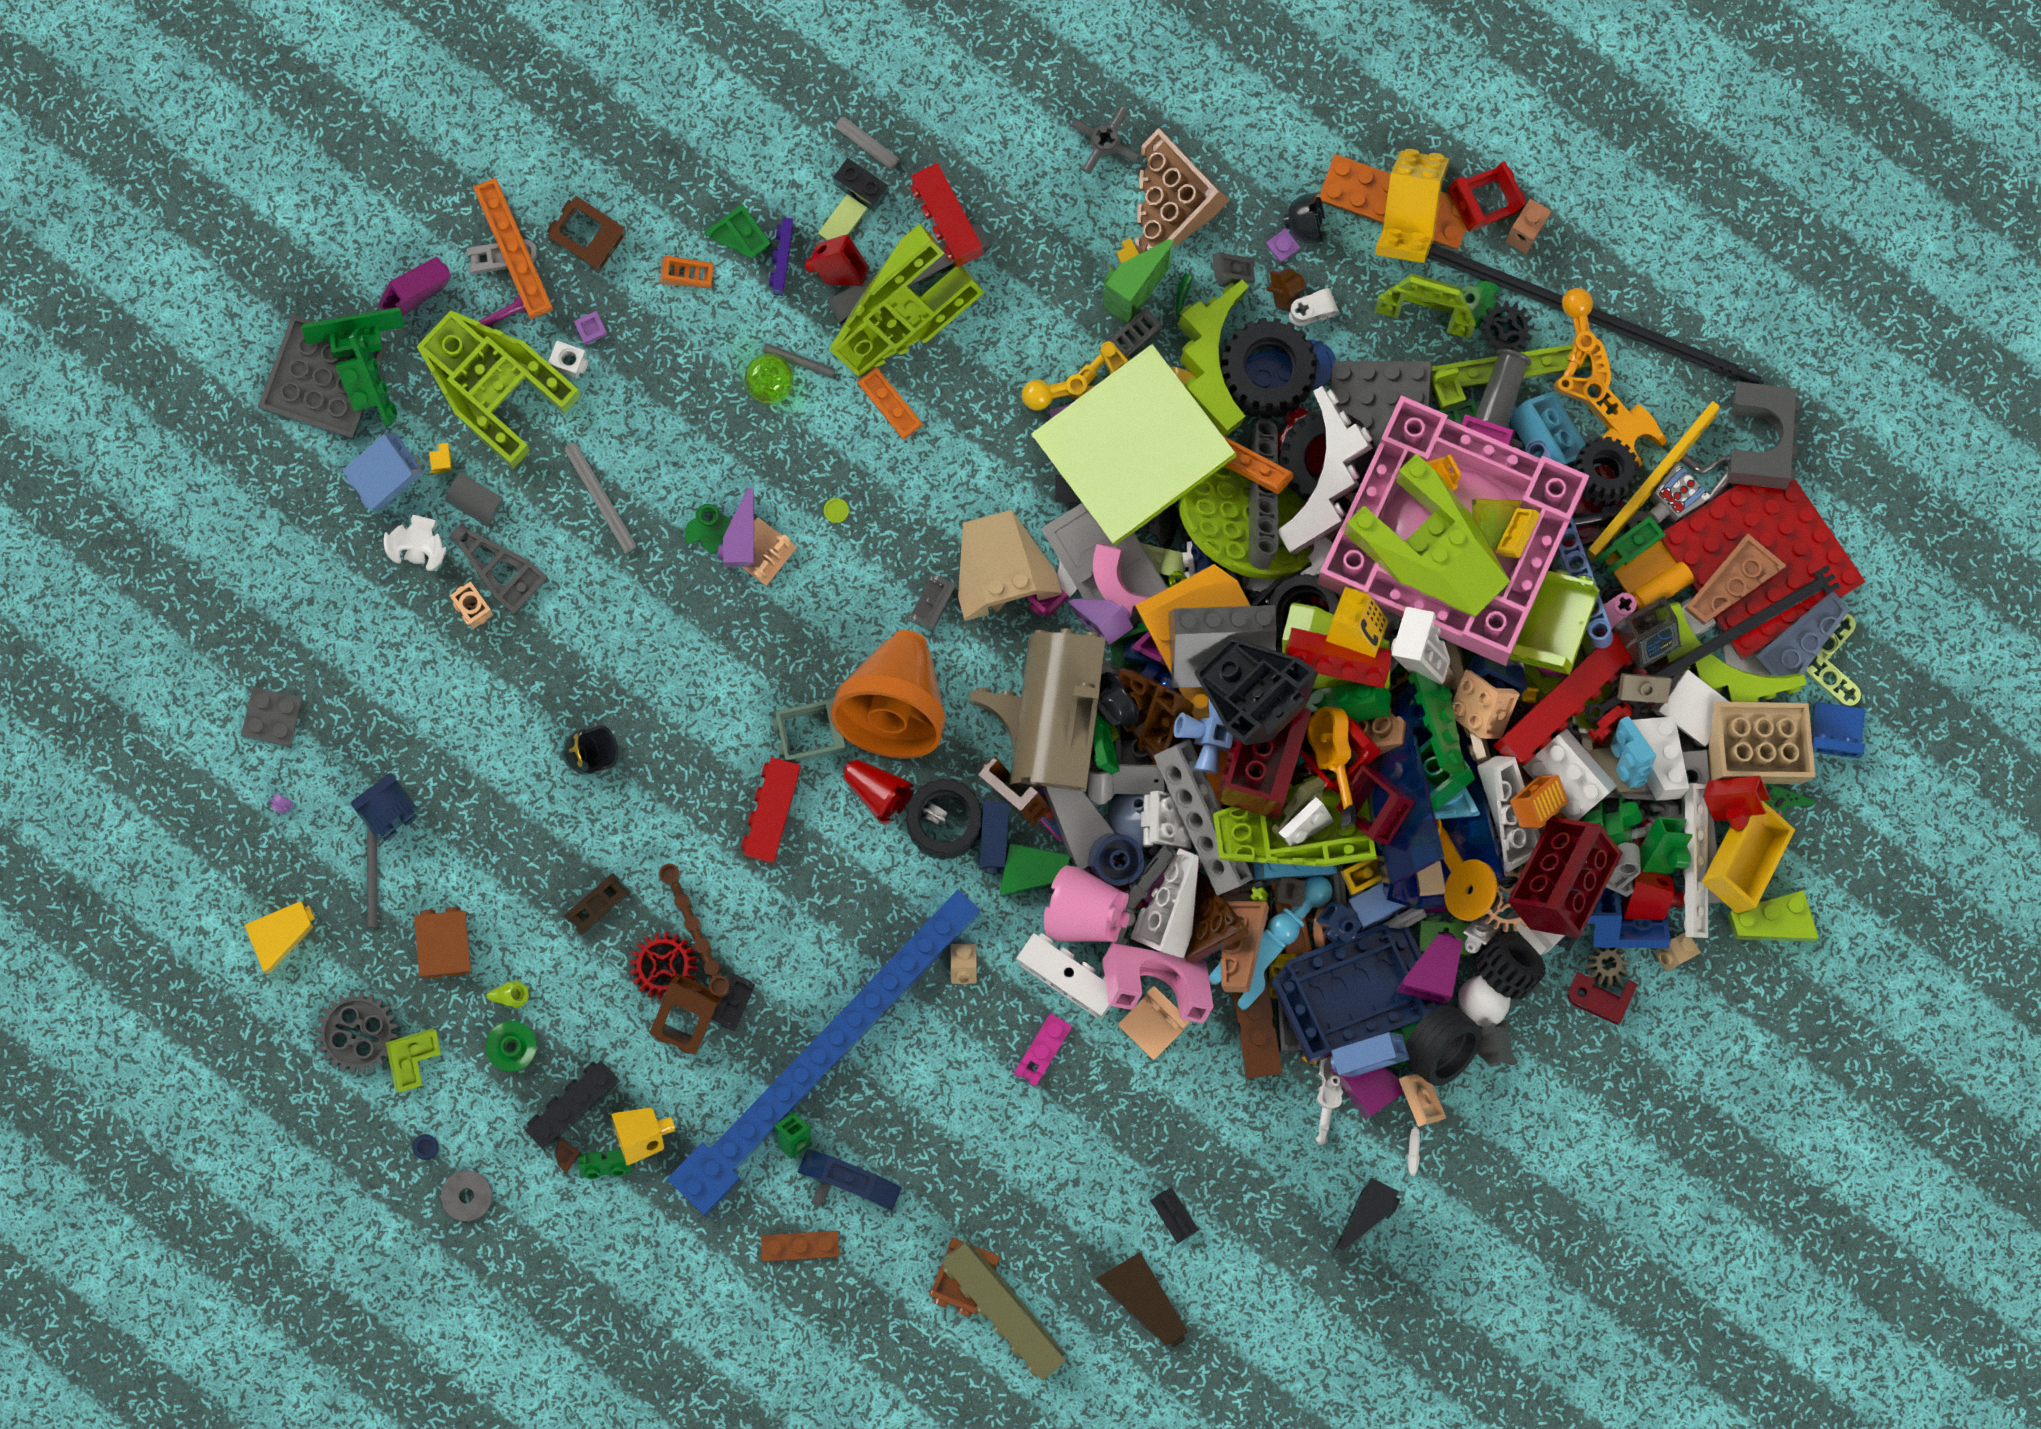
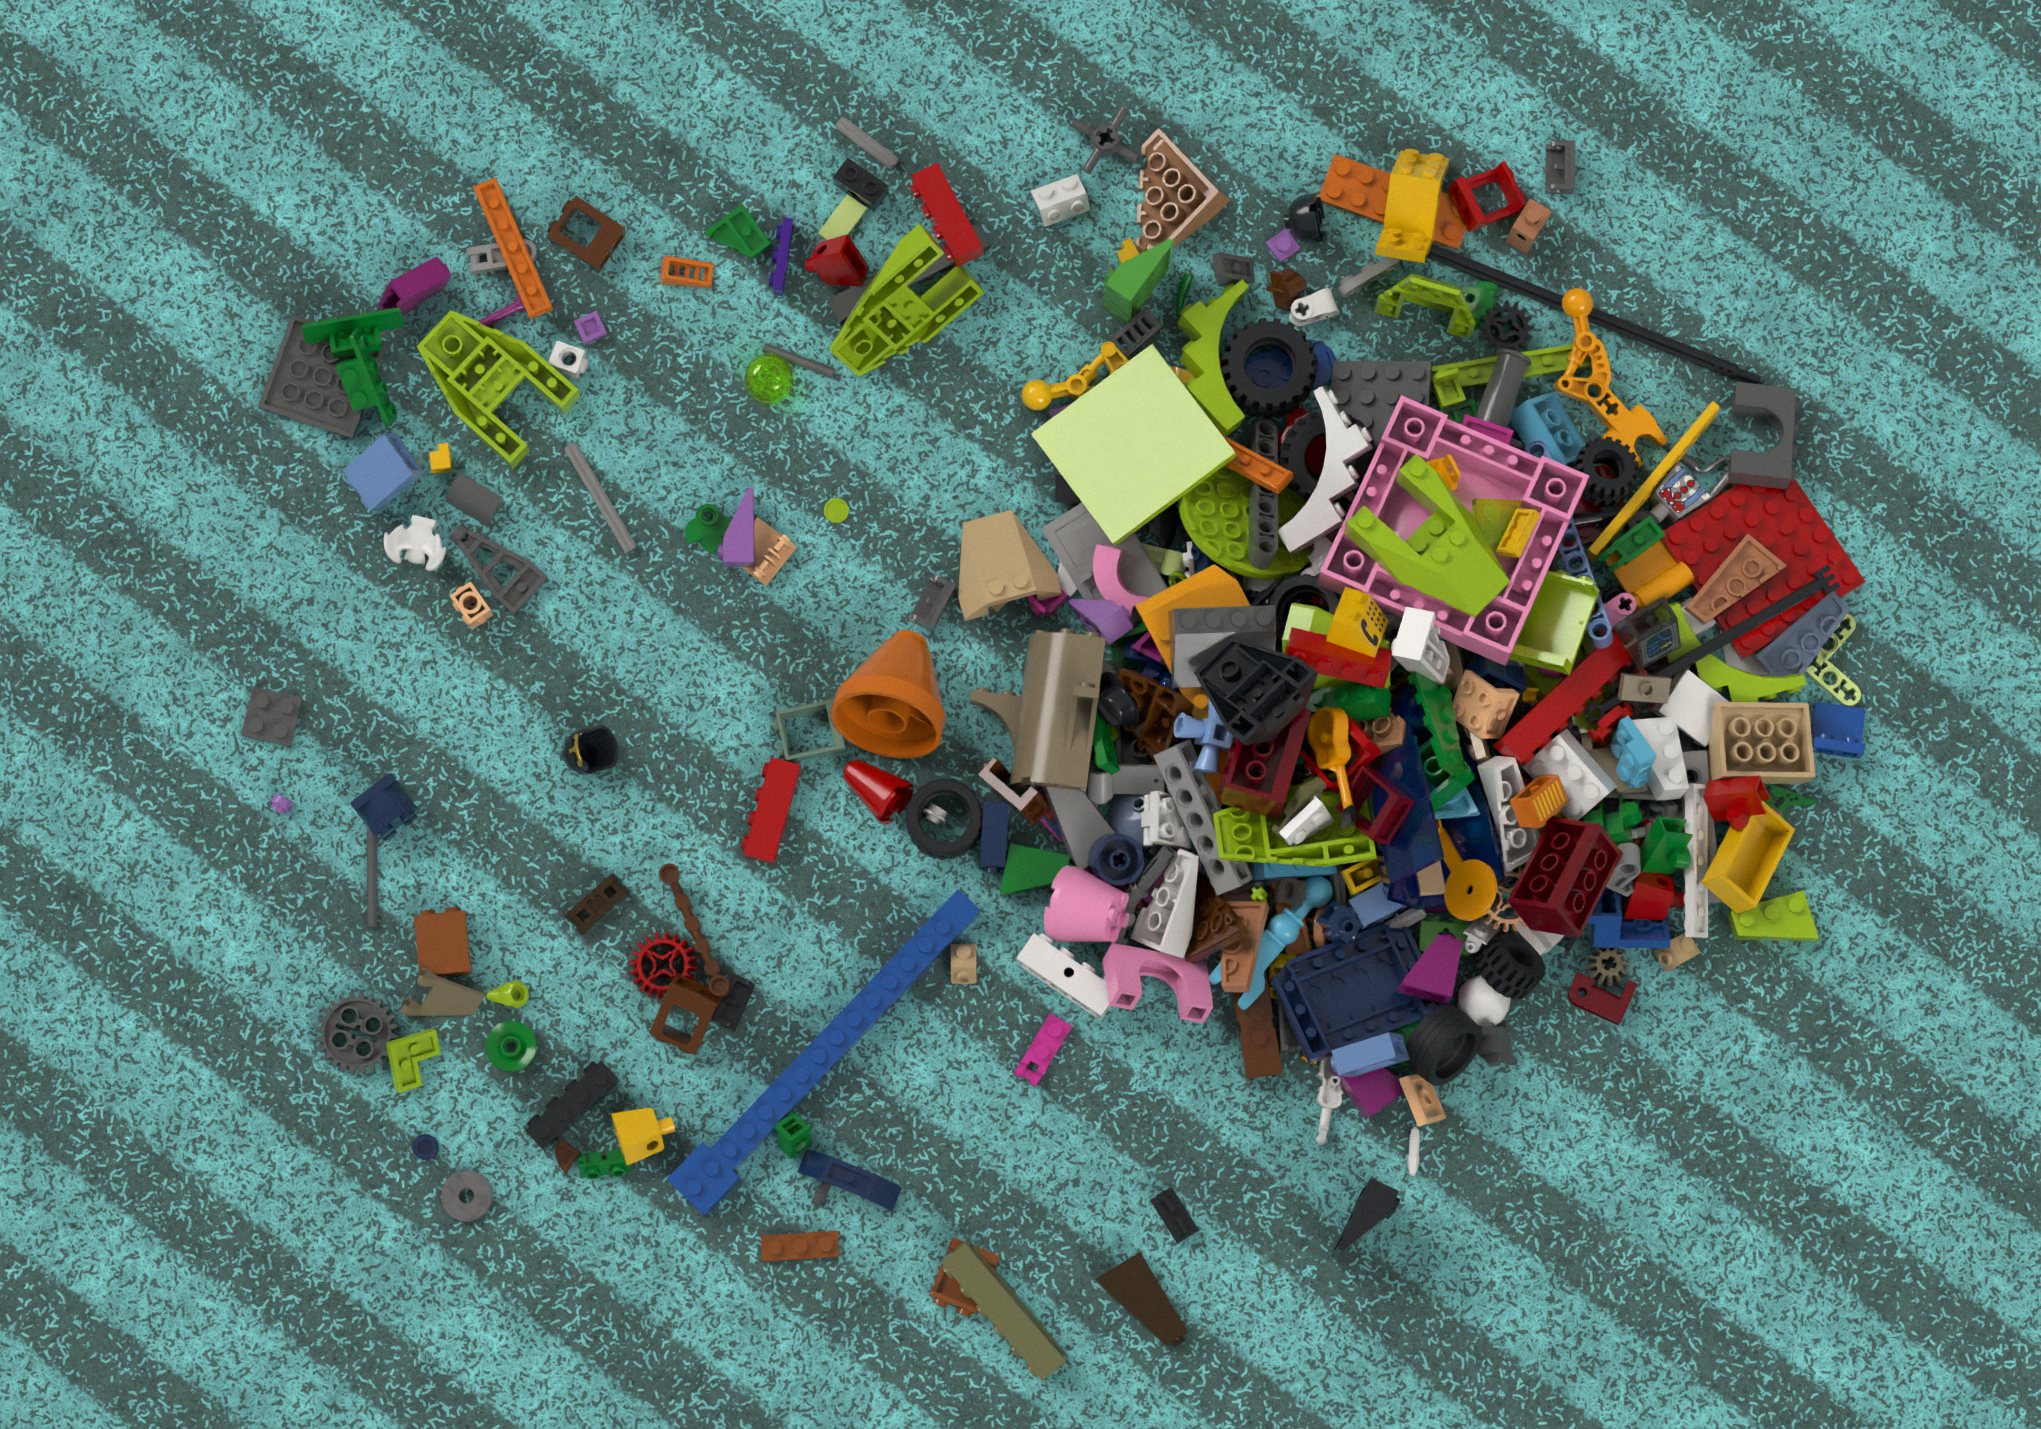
yellow slope [244,901,315,974] -> none
orange tile [857,367,923,441] -> none
light nougat bracket [1118,985,1190,1060] -> none
none -> dark tan flag [401,968,484,1016]
none -> white bracket [1031,174,1090,227]
none -> light grey plate [1338,257,1400,298]
none -> dark grey hinge [1545,140,1575,194]

